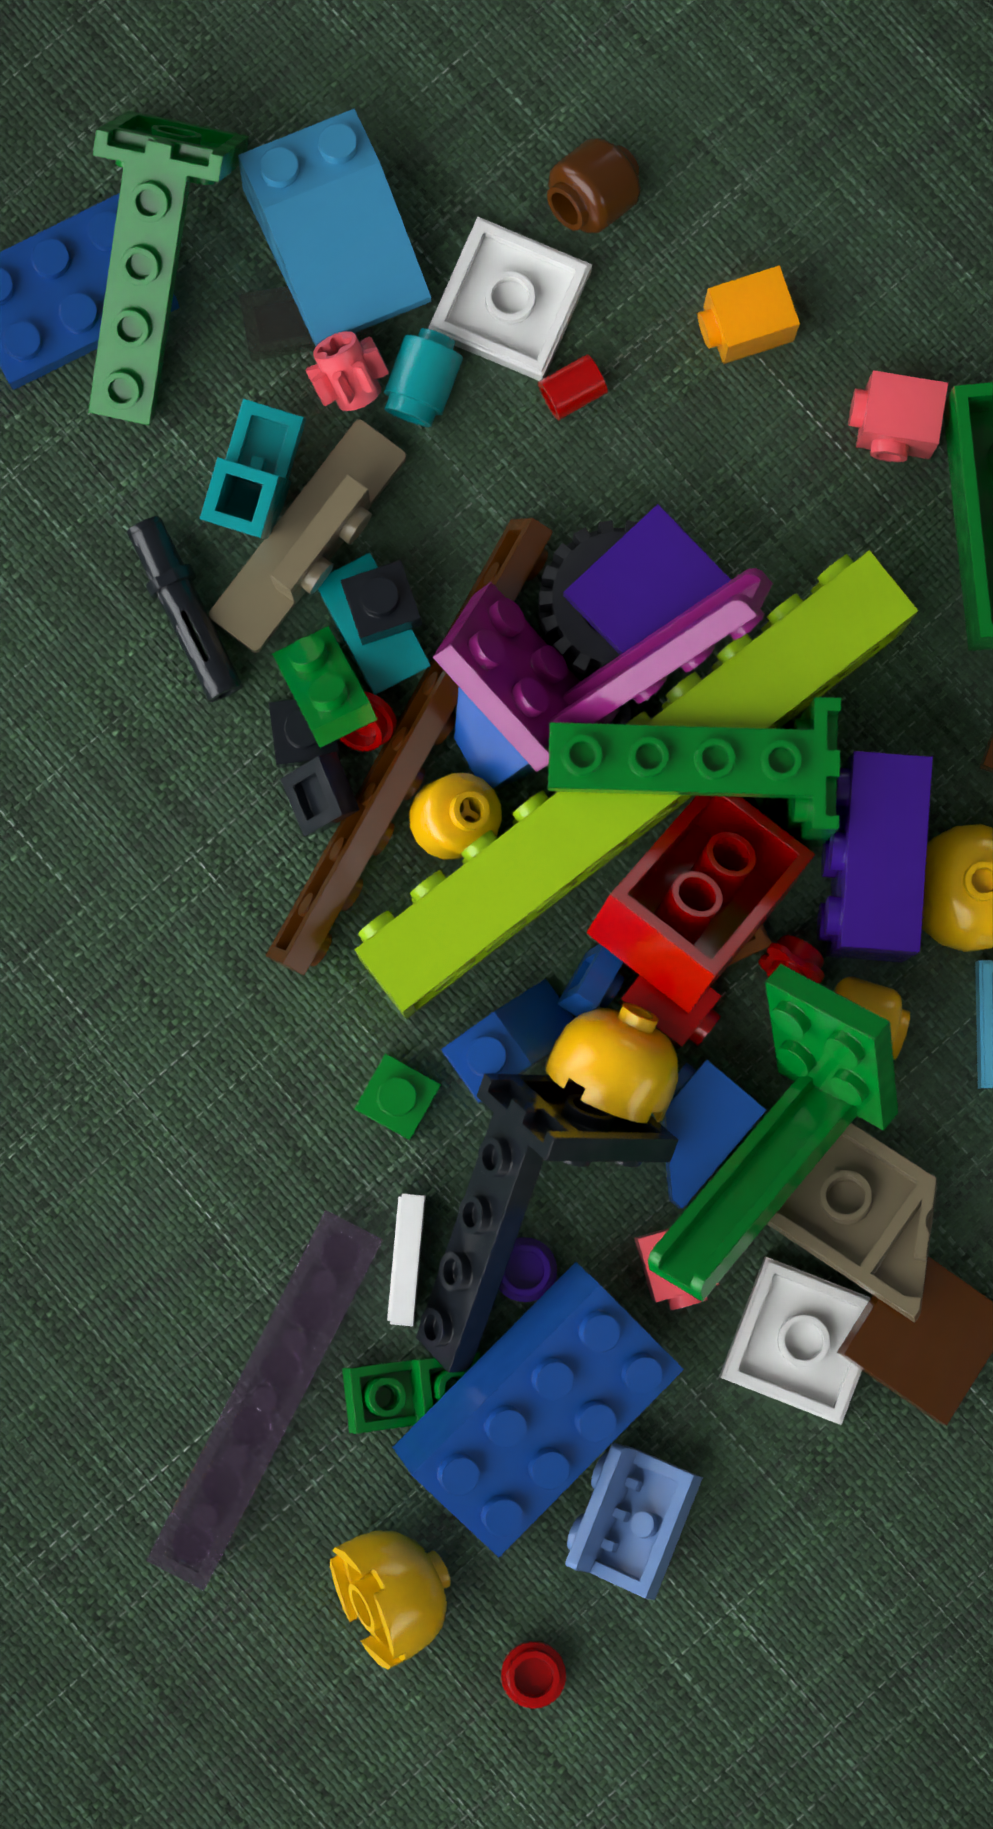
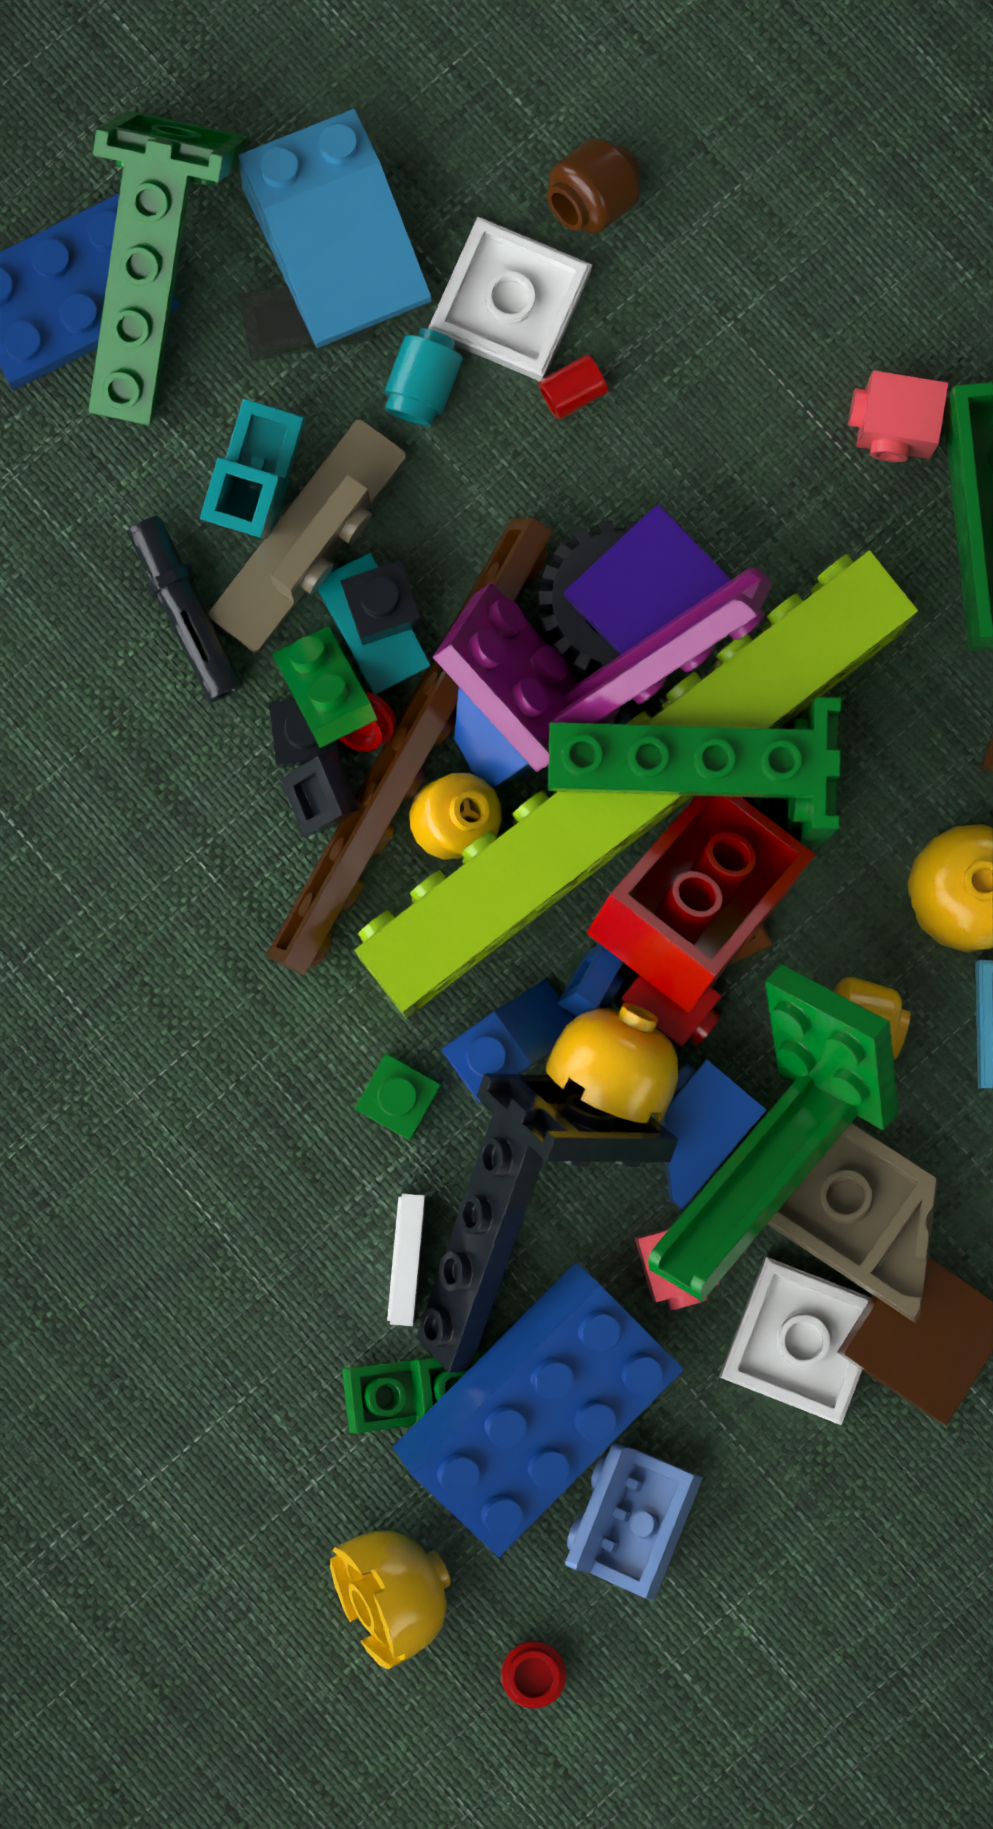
clear purple plate [146,1210,384,1591] -> none
coral gear [306,331,389,411] -> none
dark purple plate [499,1237,557,1302] -> none
light orange brick [698,265,800,364] -> none
red plate [758,936,825,983] -> none
dark purple brick [817,751,933,962] -> none

